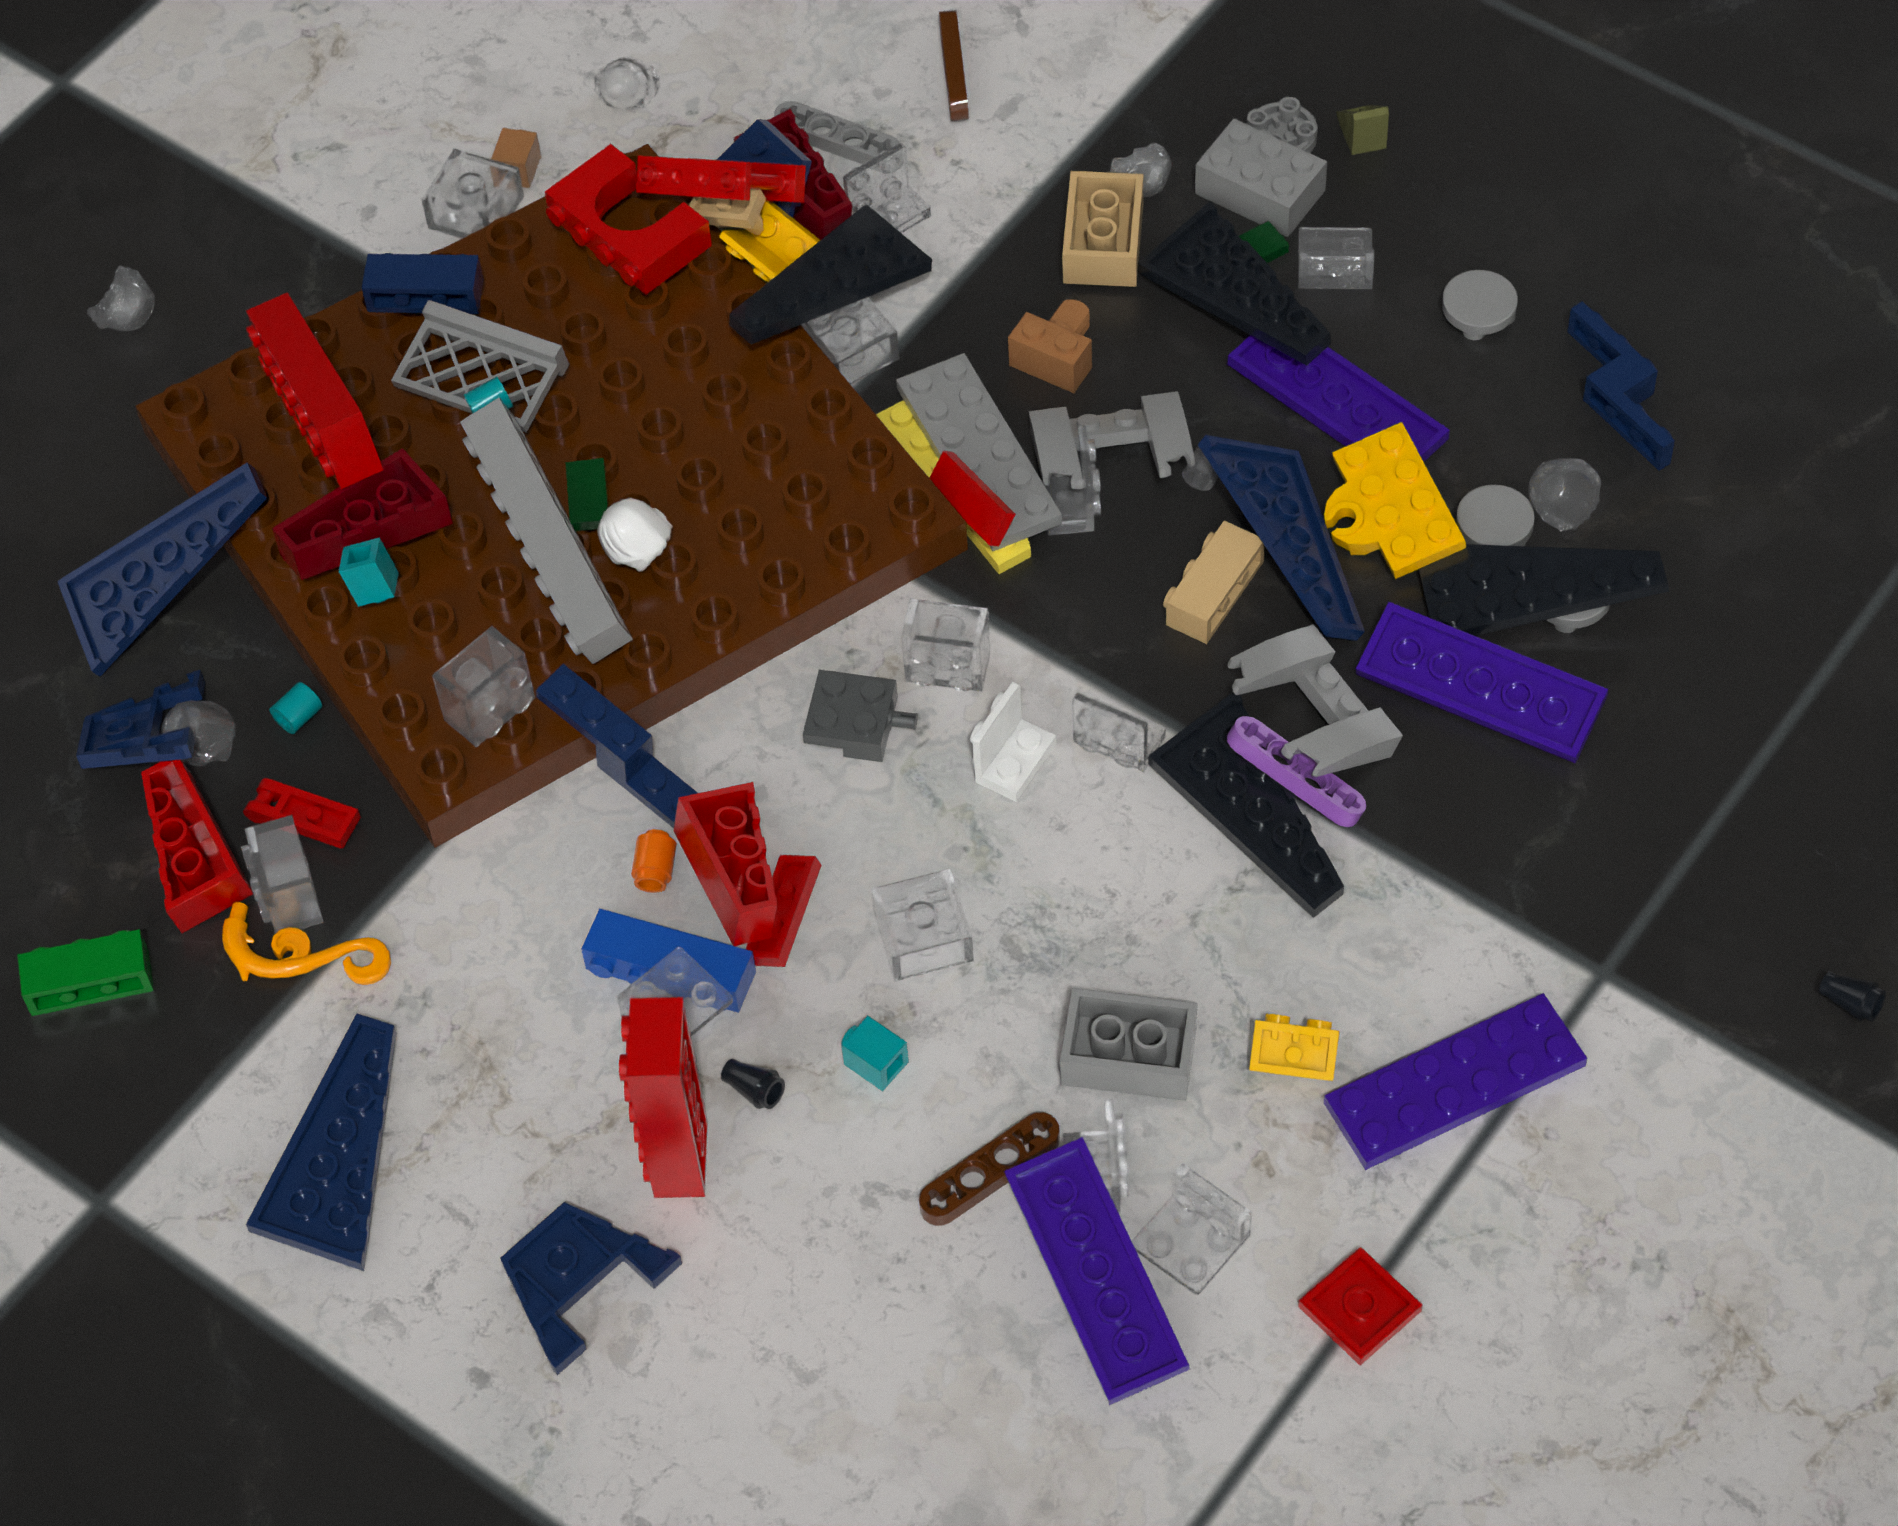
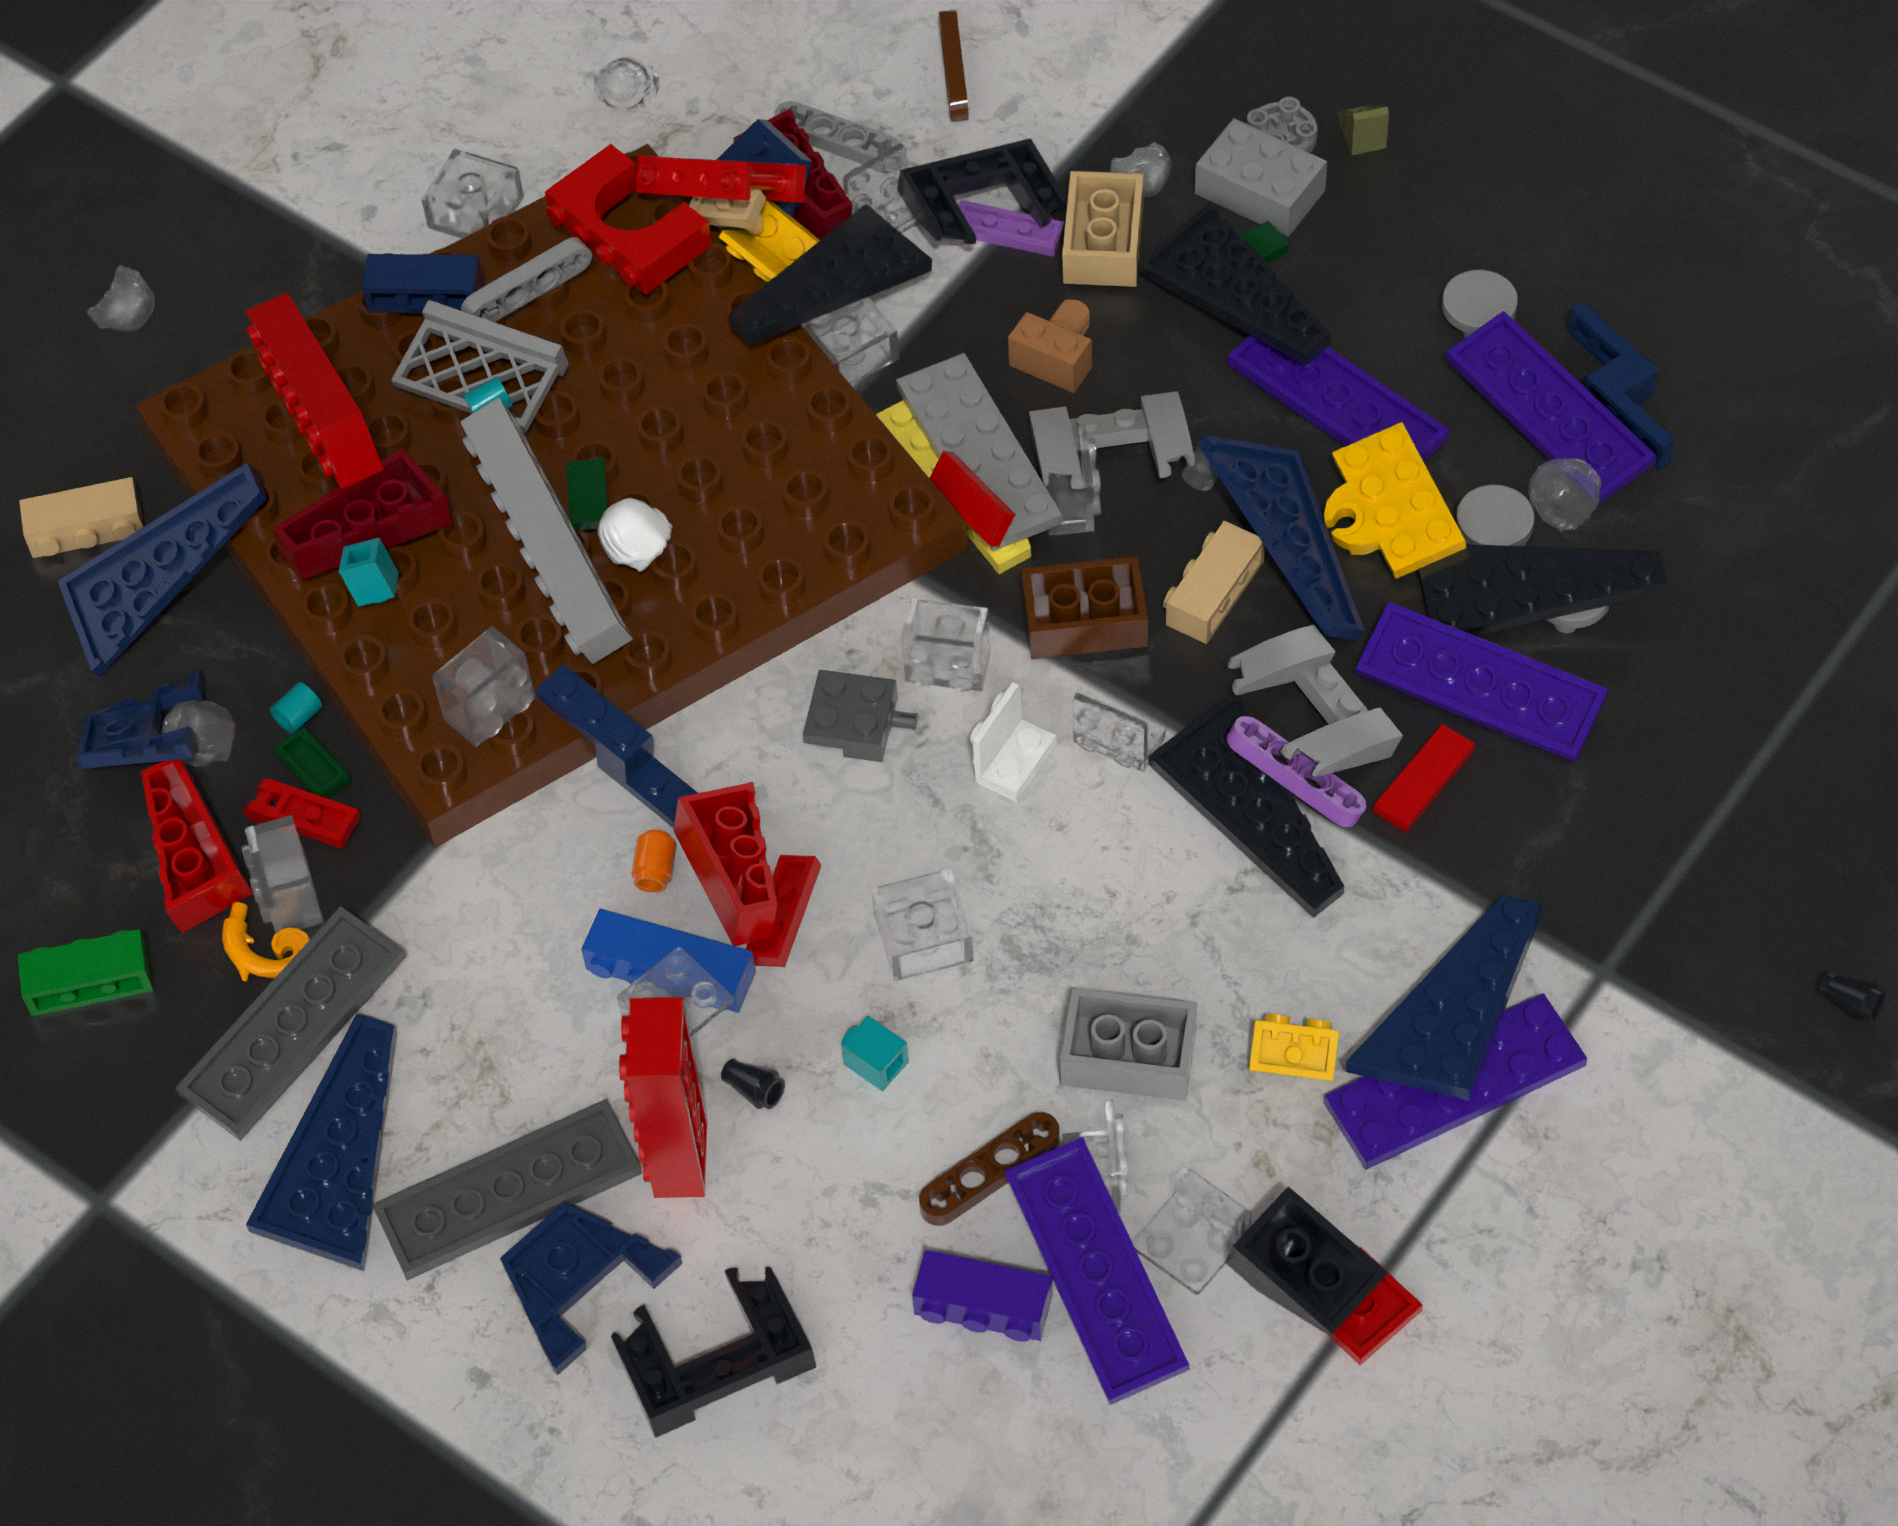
medium nougat brick [491,128,541,188] -> none
clear bracket [1298,227,1374,289] -> none
none -> tan brick [19,477,144,558]
none -> dark grey plate [175,906,405,1141]
none -> dark green tile [272,726,352,799]
none -> dark grey plate [372,1100,642,1281]
none -> light grey beam [461,237,592,322]
none -> black wedge [611,1267,816,1438]
none -> black wedge [897,138,1068,244]
none -> dark purple brick [912,1250,1053,1342]
none -> medium lavender tile [958,200,1065,257]
none -> reddish brown brick [1021,556,1148,659]
none -> black slope [1225,1186,1388,1337]
none -> dark blue wing [1346,895,1542,1100]
none -> red tile [1373,724,1476,833]
none -> dark purple plate [1446,311,1656,506]

